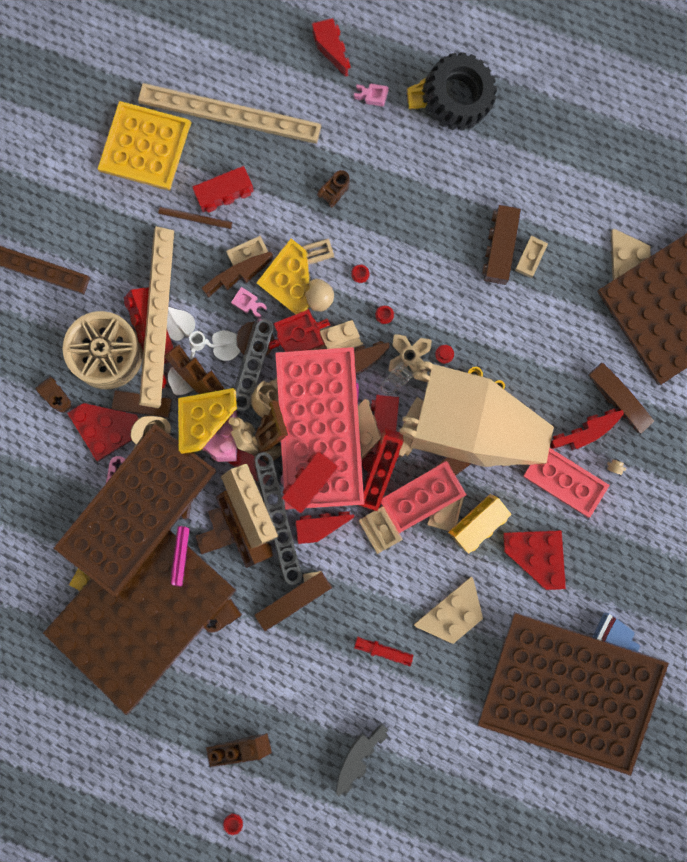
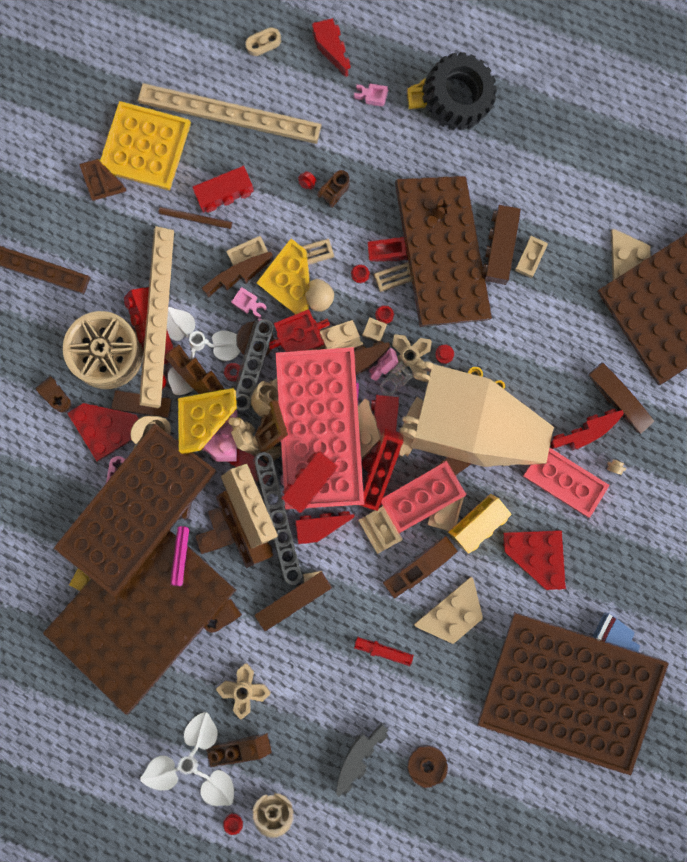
none -> reddish brown wing [79,159,127,201]
none -> white plant [140,712,234,806]
none -> tan plant [216,663,271,719]
none -> red plate [224,363,240,382]
none -> tan plate [246,28,281,56]
none -> tan cylinder [253,793,293,838]
none -> red plate [298,172,316,189]
none -> tan plate [362,317,387,342]
none -> red slope [368,237,408,262]
none -> bright pink plate [369,348,398,381]
none -> tan tile [374,262,412,292]
none -> reddish brown slope [383,535,458,599]
none -> reddish brown plate [395,176,492,327]
none -> reddish brown plate [408,745,448,788]

